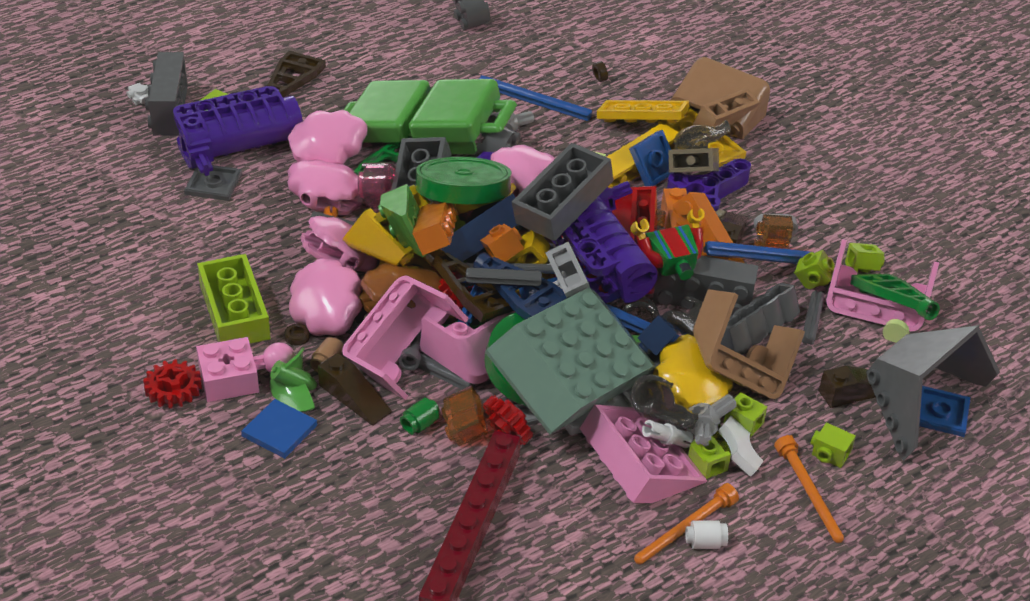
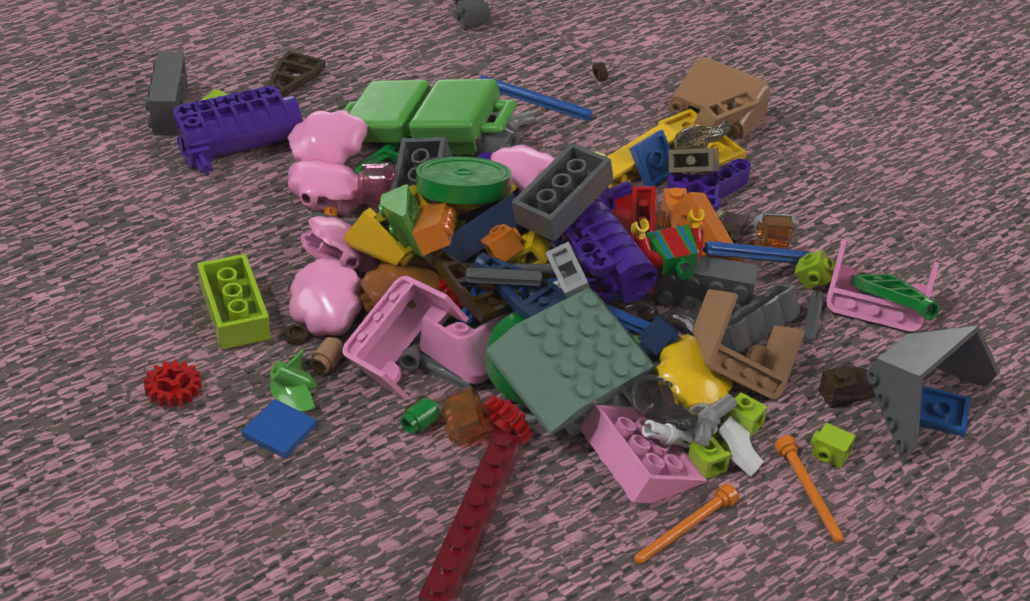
white piece [126,83,148,105] -> none
dark grey tile [184,165,242,201] -> none
bright pink brick [196,337,295,402] -> none
dark brown slope [318,353,392,426] -> none
yellow plate [597,100,689,123] -> none
white brick [685,520,728,549] -> none
lime brick [845,243,885,273] -> none
yellowish green tile [883,319,909,343] -> none

